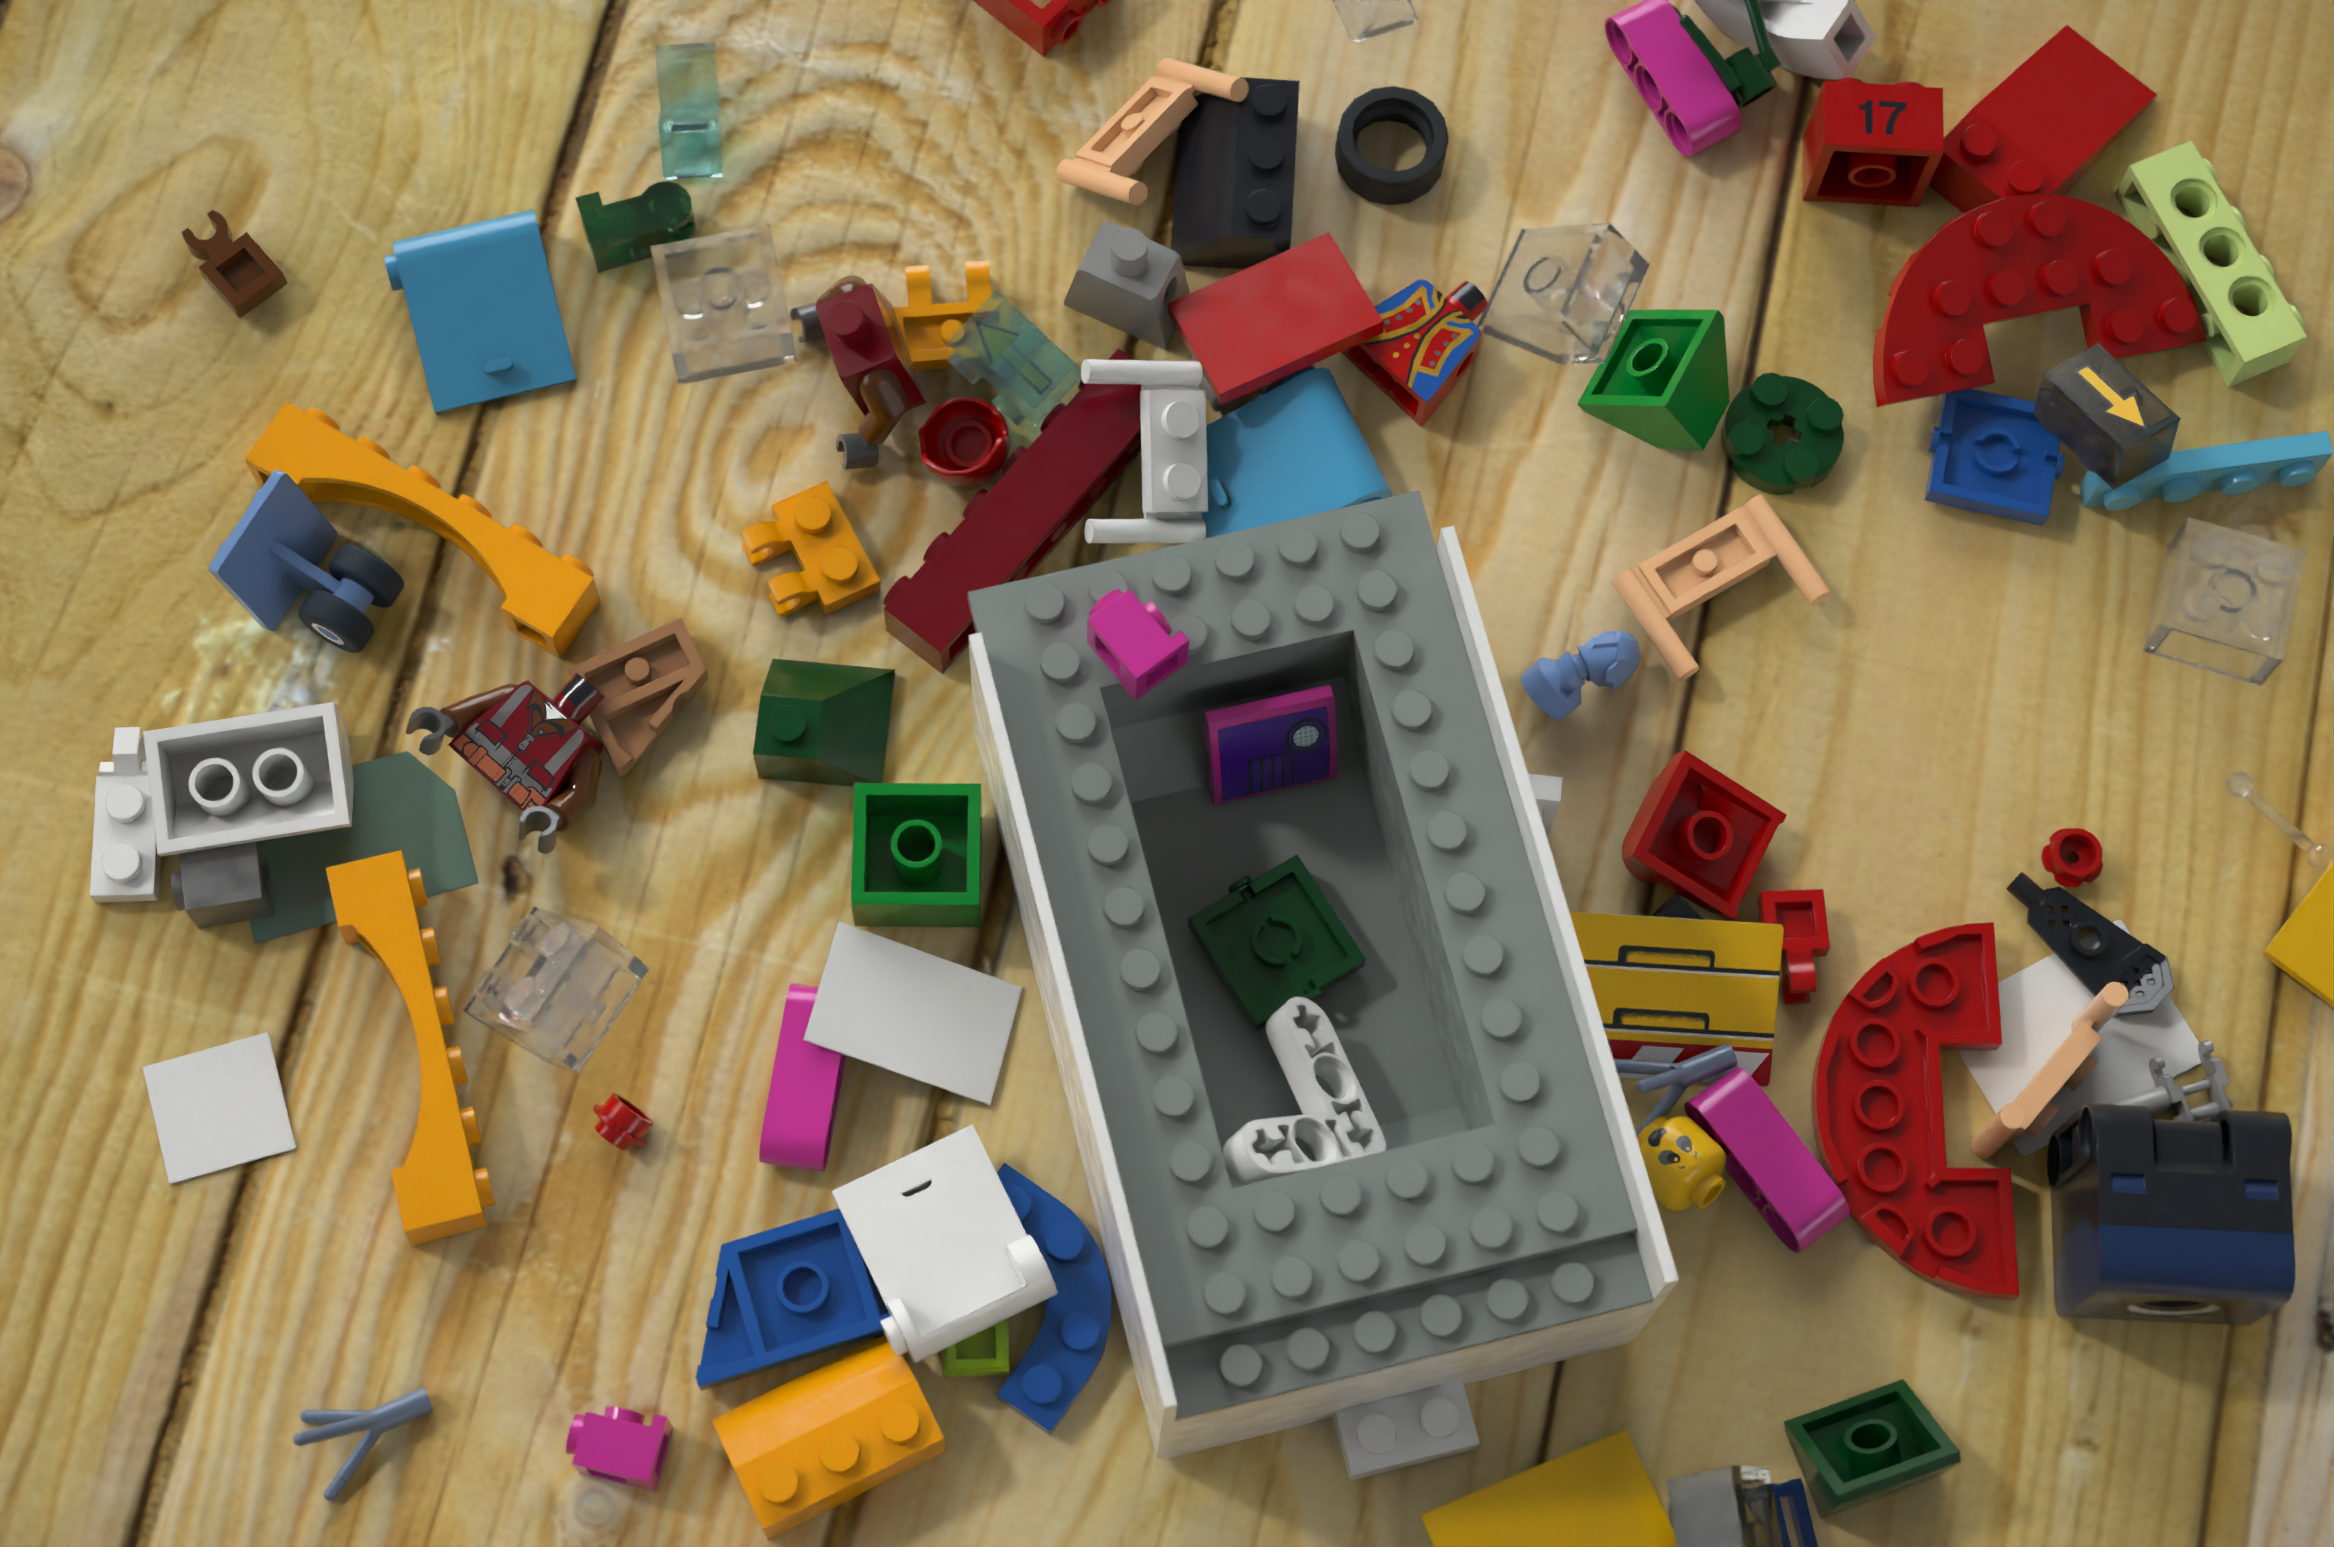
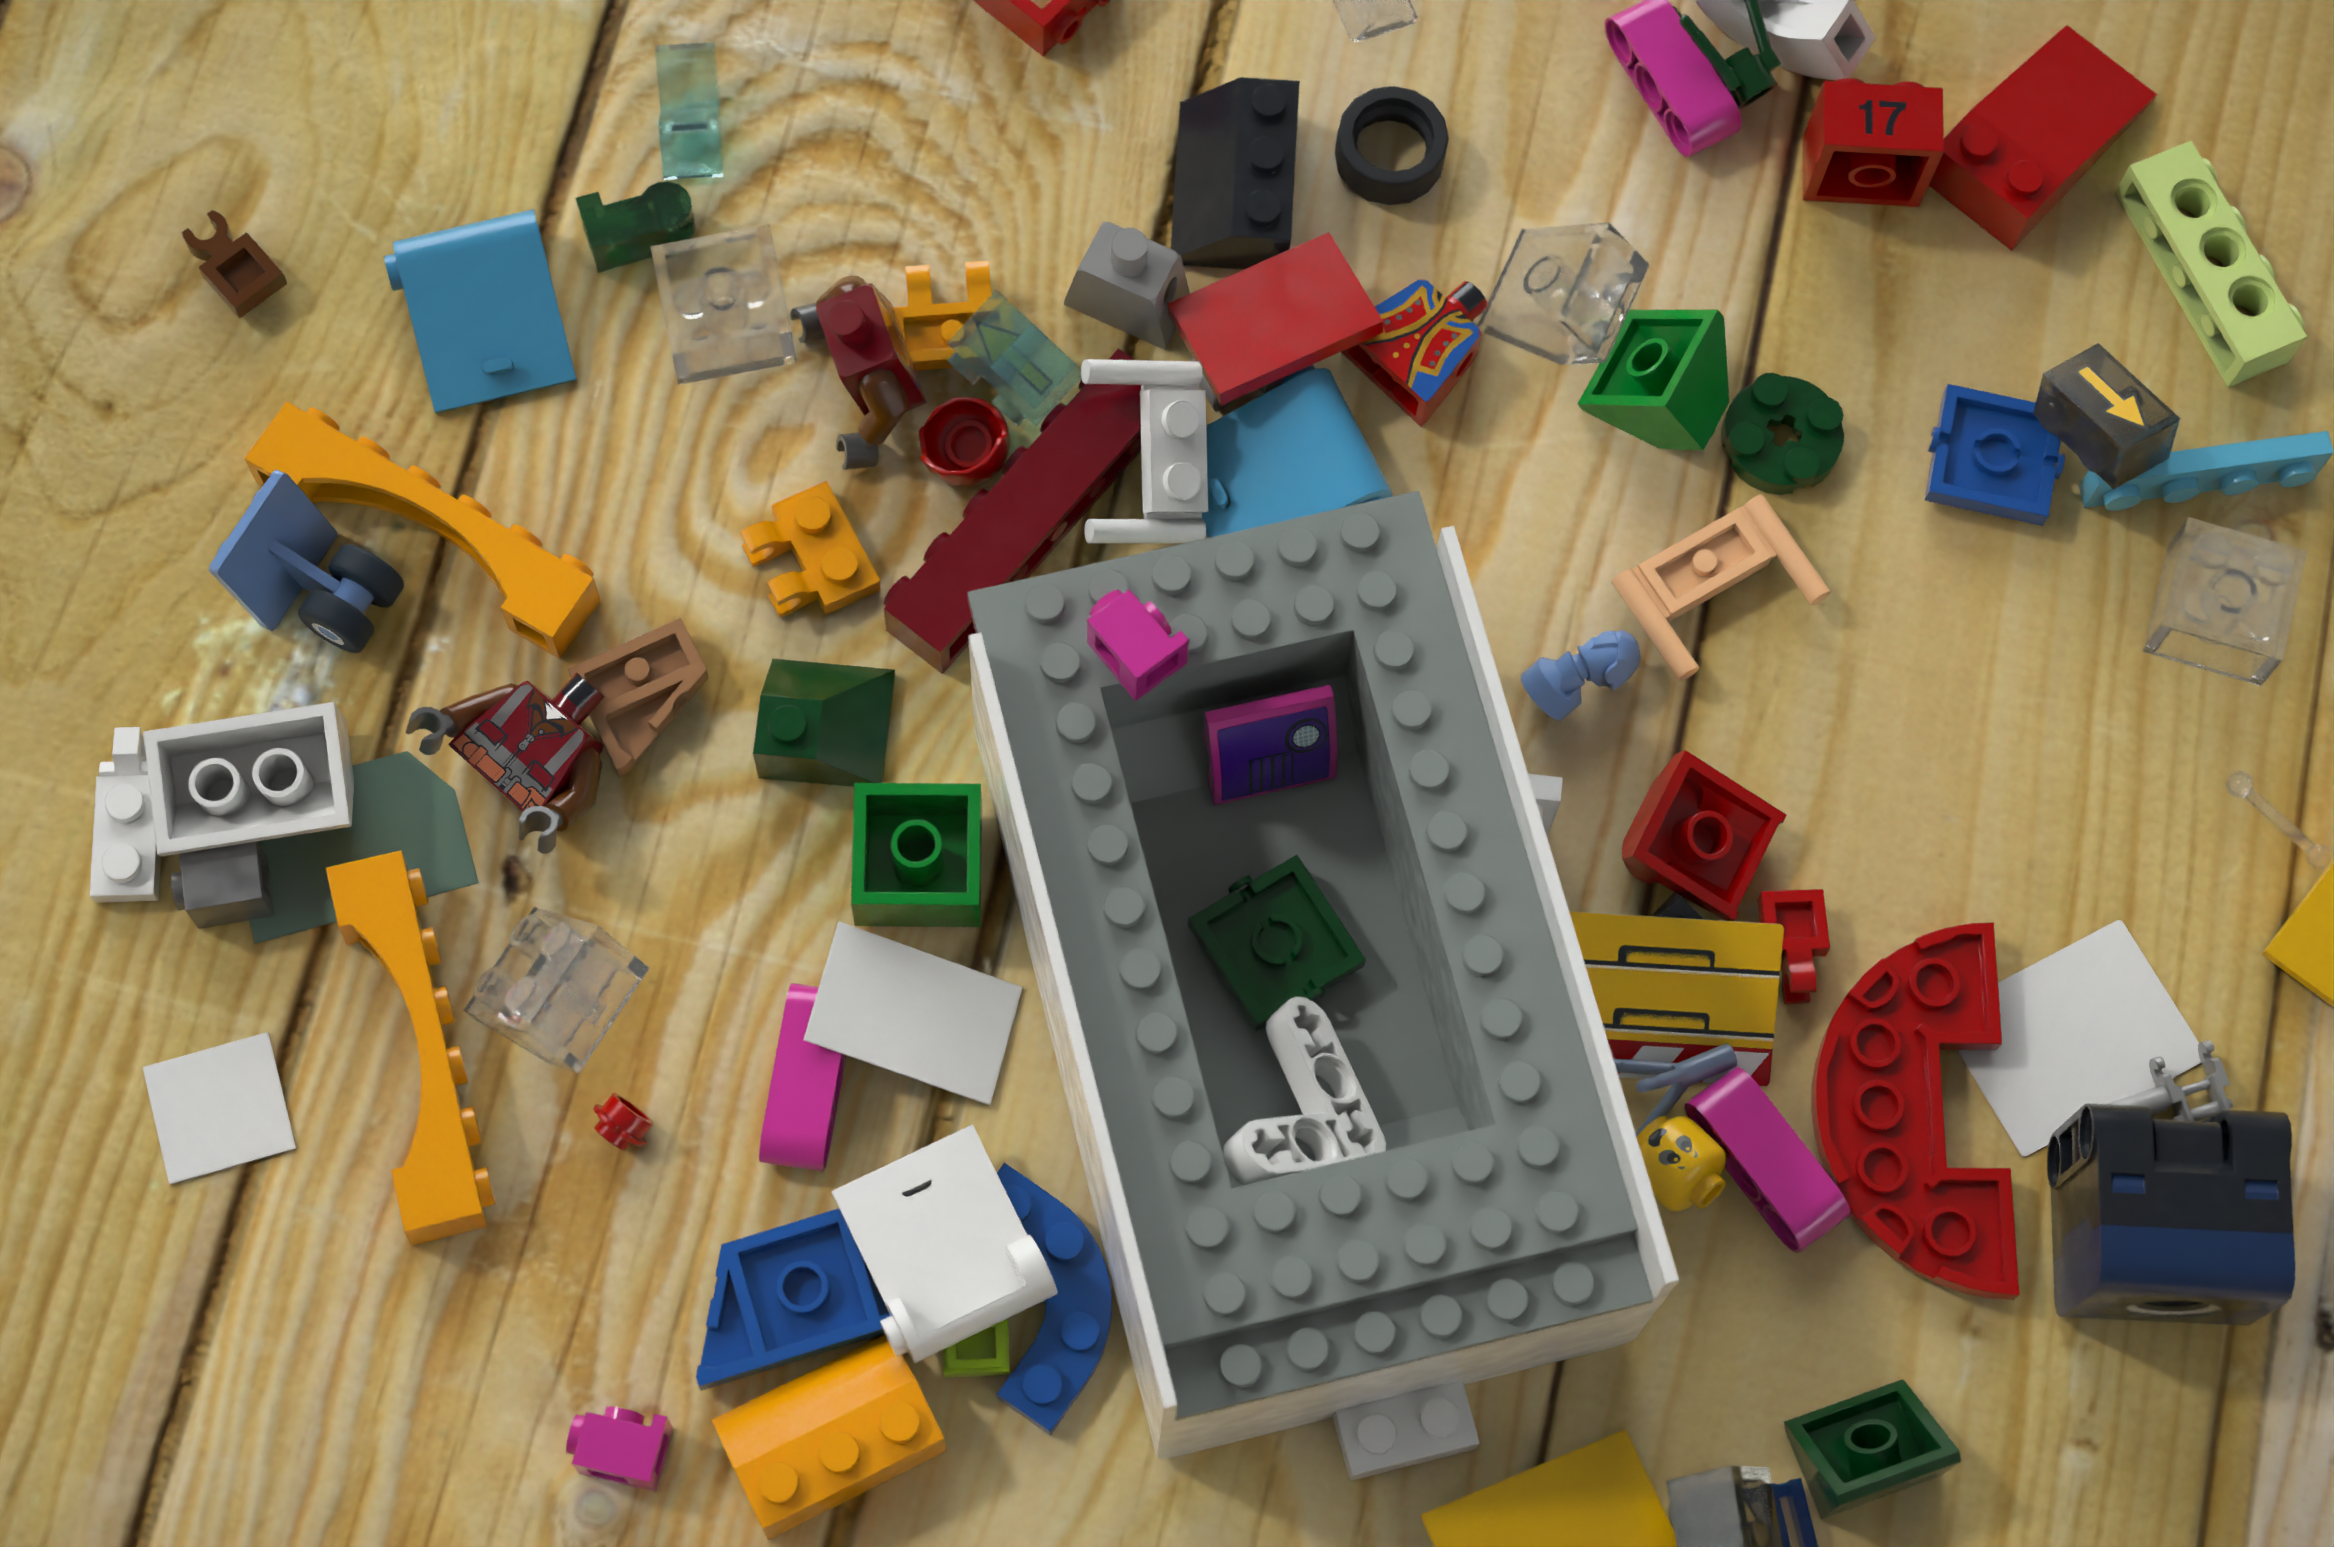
sand blue plant [293,1387,433,1501] -> none
light nougat plate [1057,58,1249,206] -> none
red plate [1873,194,2207,407] -> none
light nougat plate [1971,982,2129,1159] -> none
black piece [2006,872,2174,1017] -> none
red plate [2041,828,2103,888] -> none

